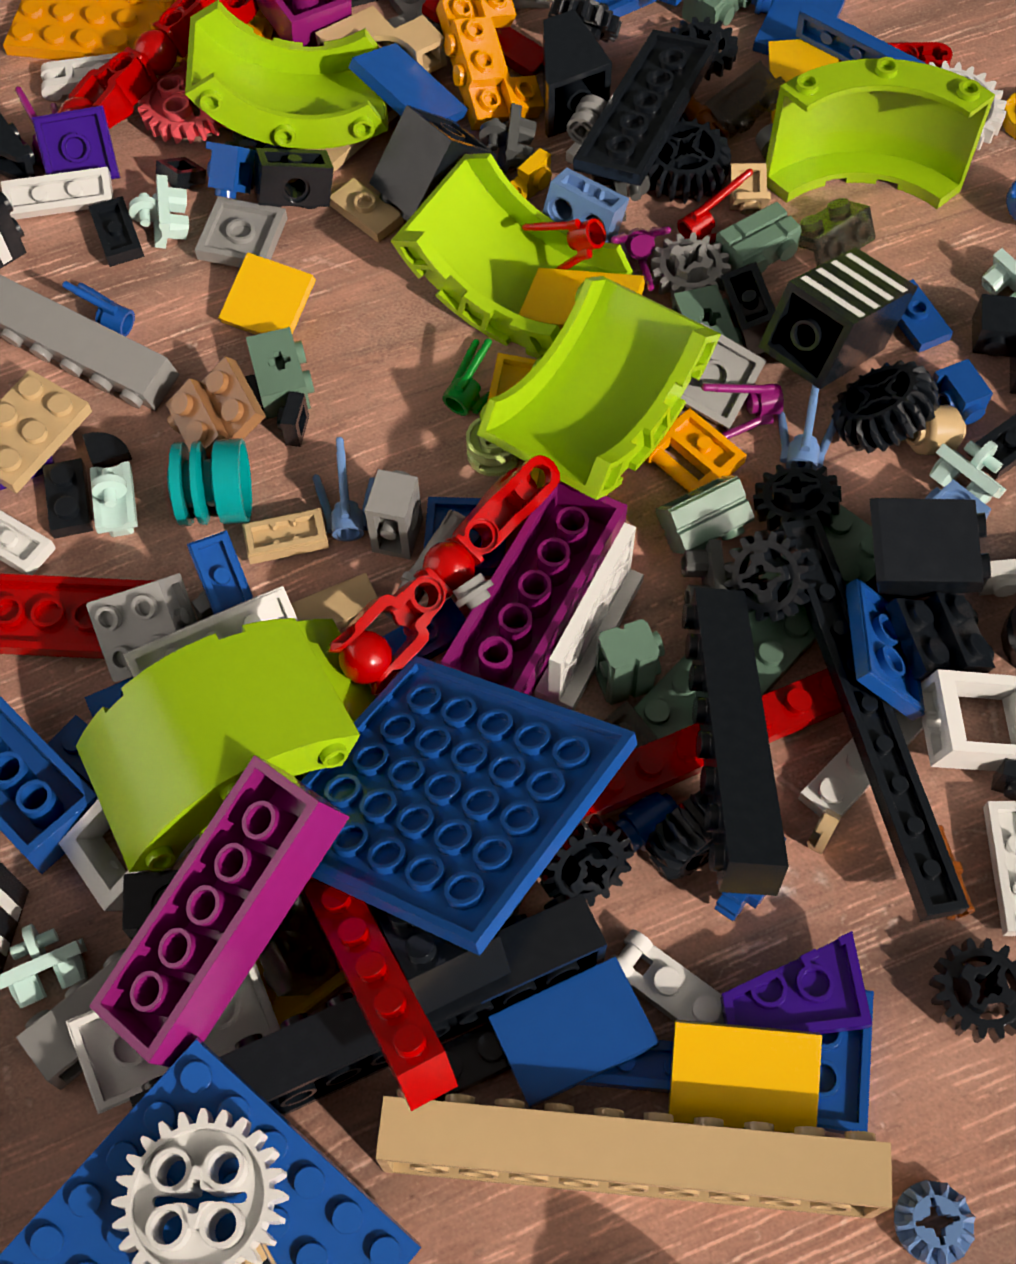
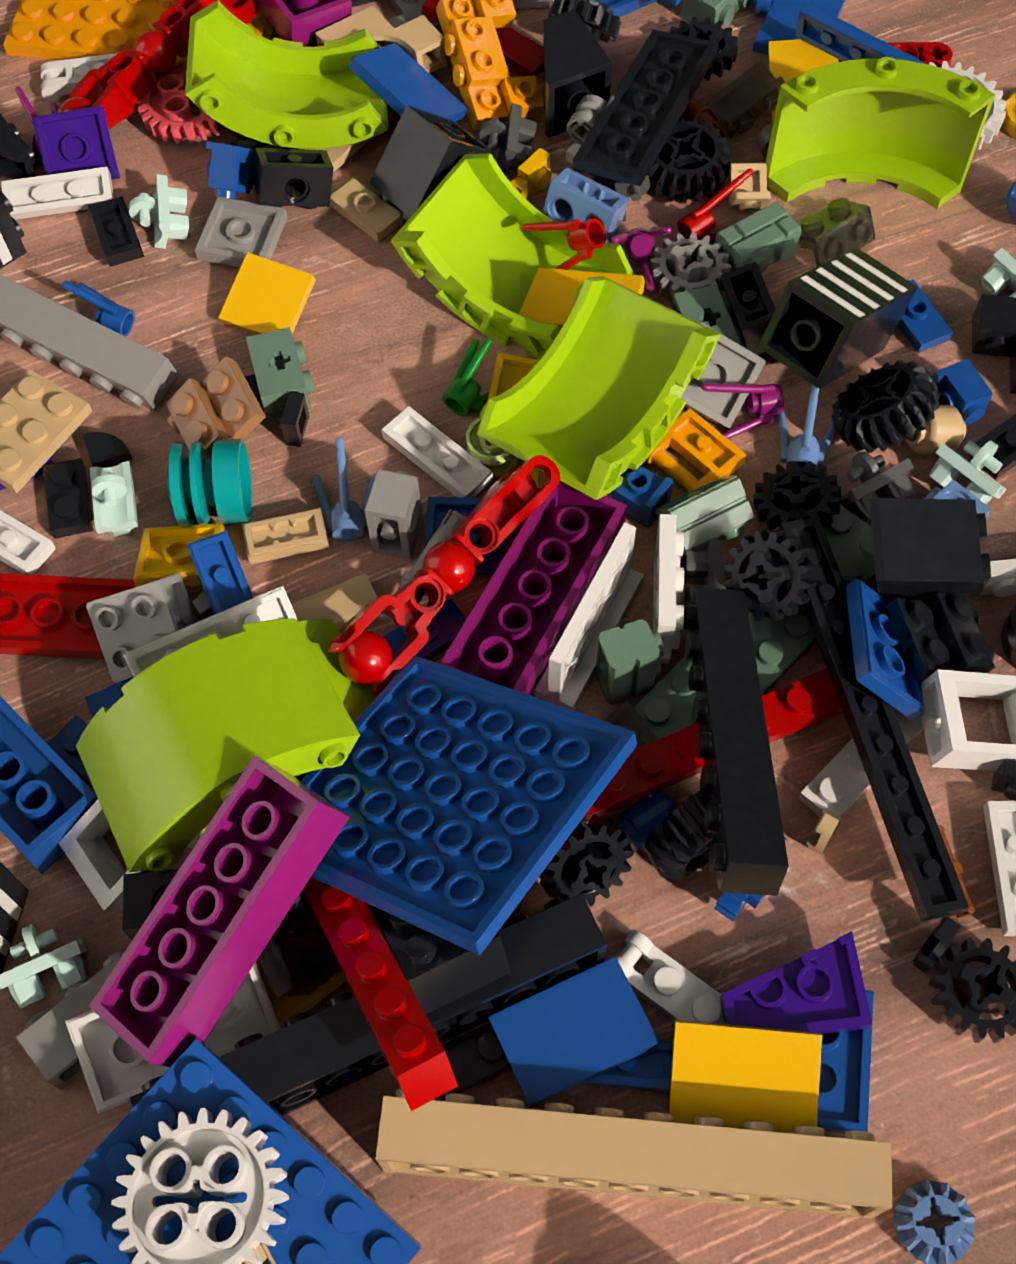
black plate [155,157,207,189] -> none
light grey plate [453,573,494,610] -> none
none -> yellow tile [133,523,225,587]
none -> white plate [382,406,493,498]
none -> blue brick [610,466,674,529]
none -> white plate [653,514,684,664]
none -> dark grey hips [840,451,916,522]
none -> black tile [913,917,962,974]

